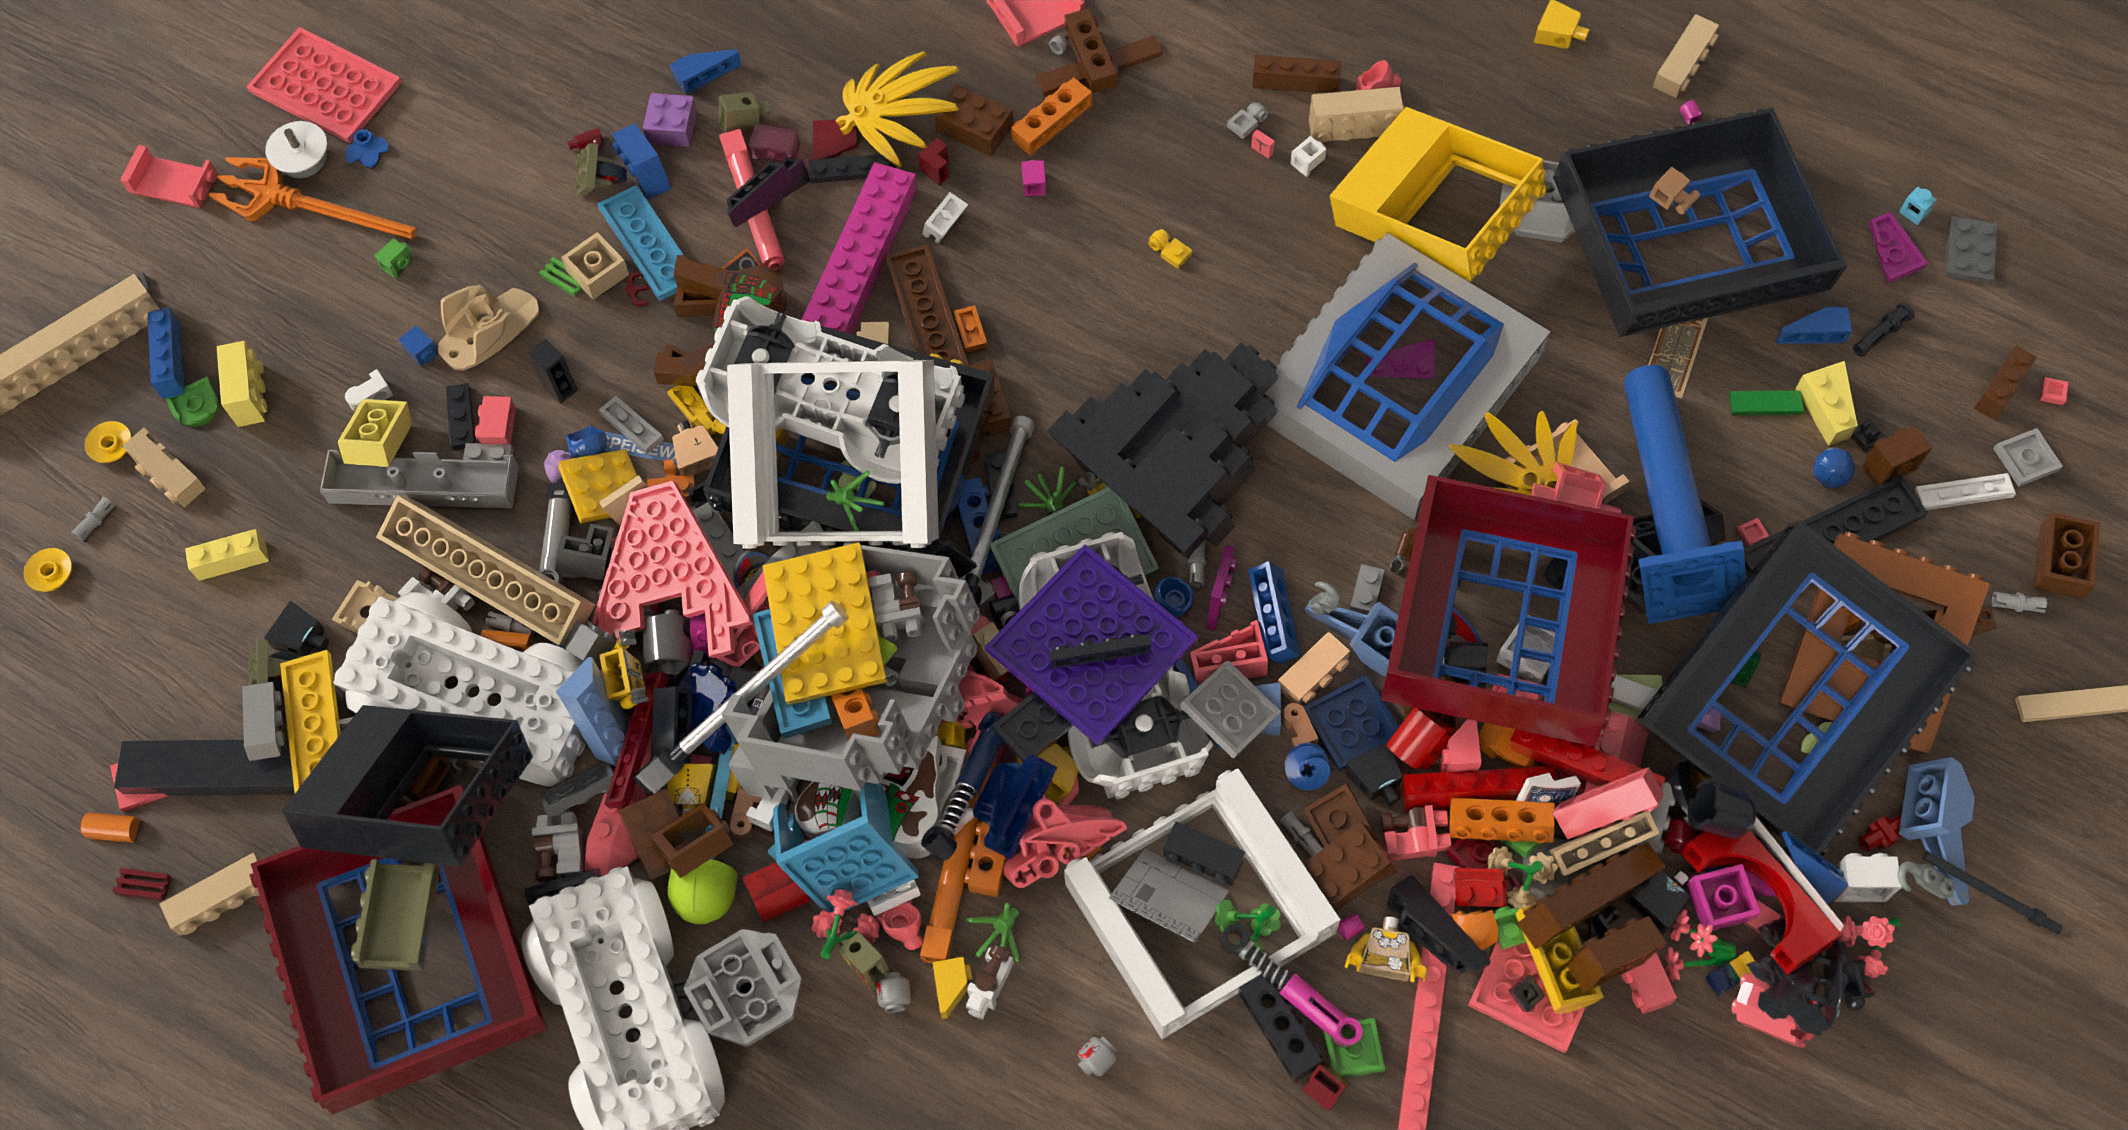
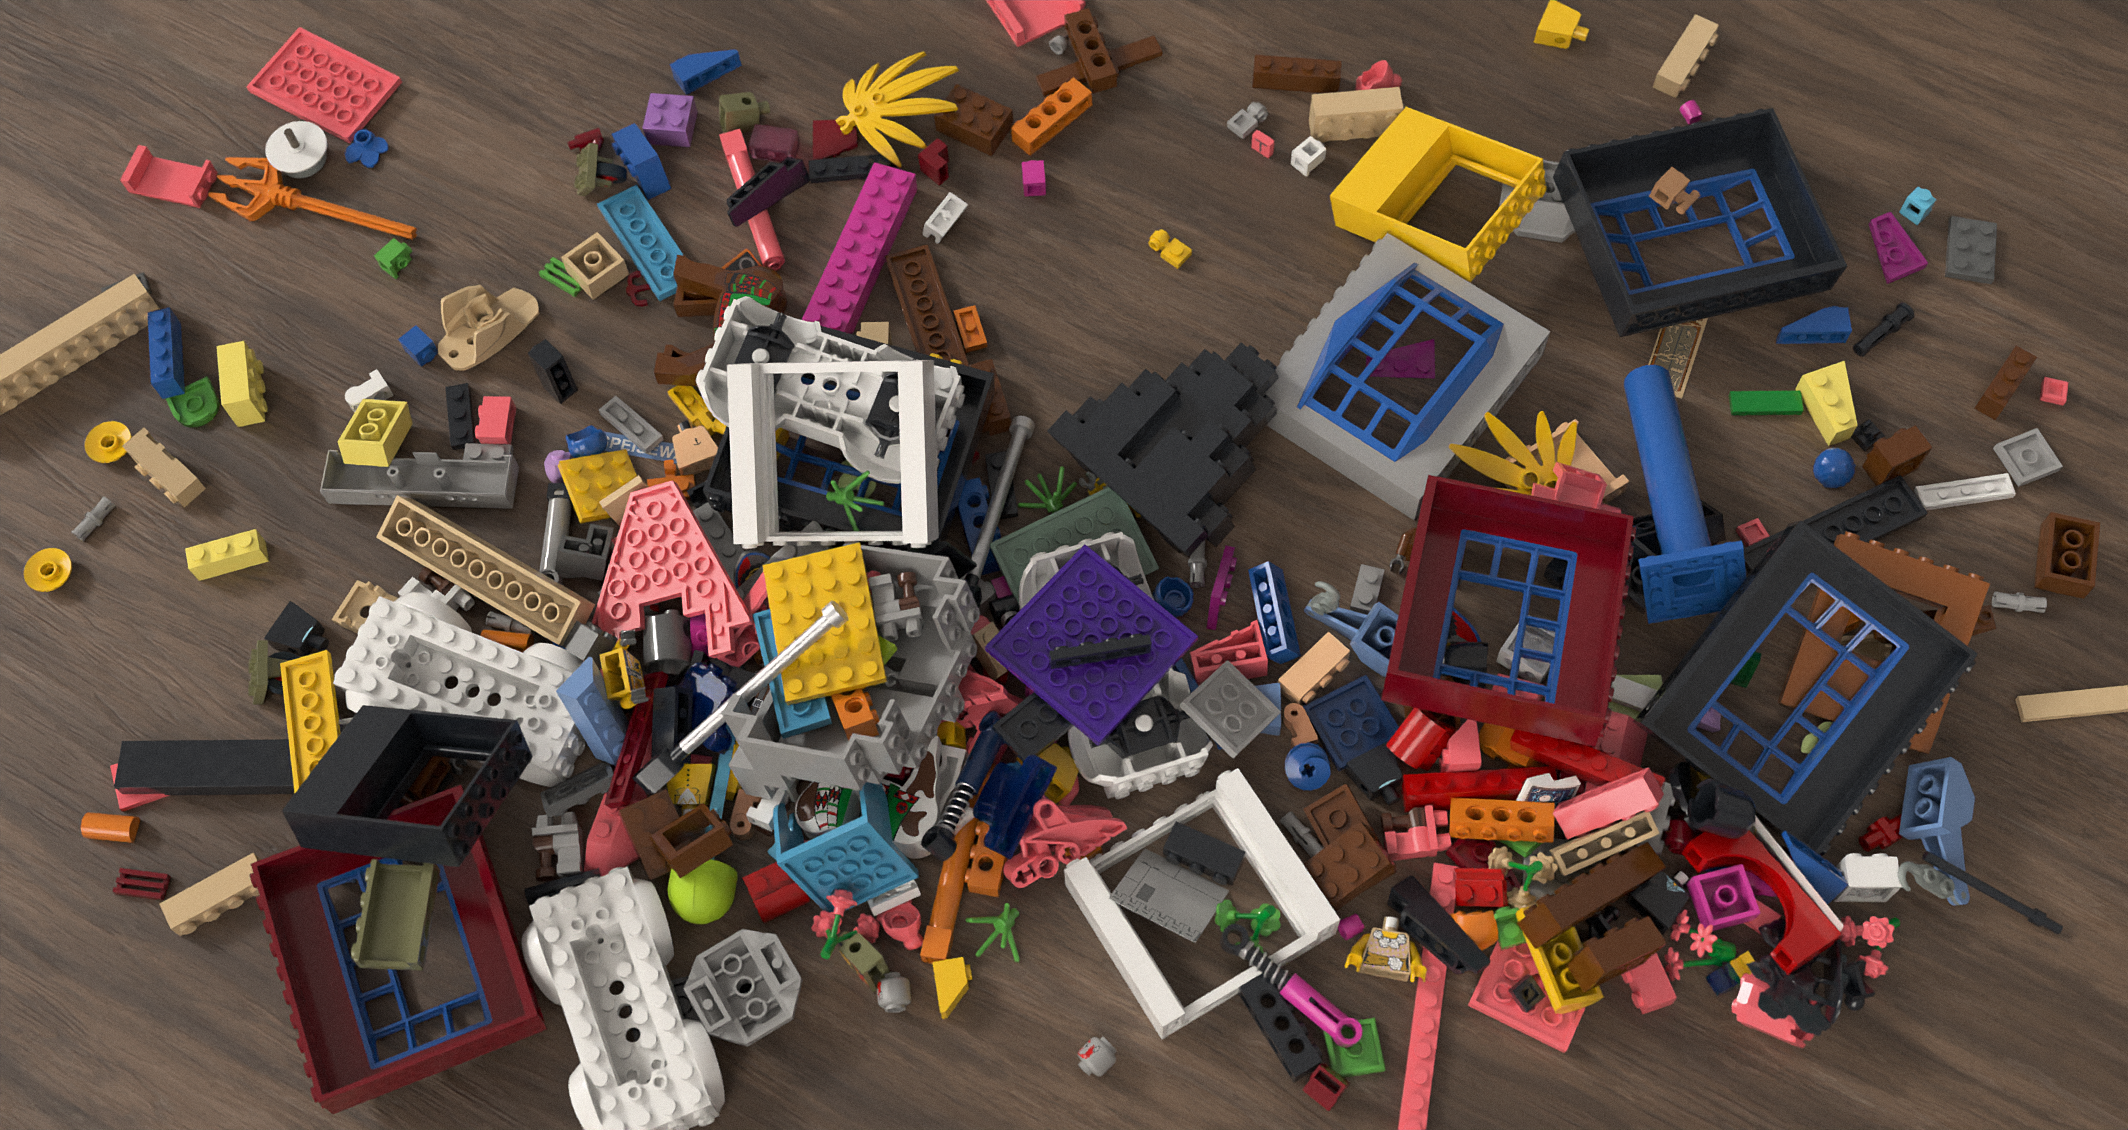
light grey wedge [242,682,284,761] -> none
hips [966,945,1014,1020] -> none

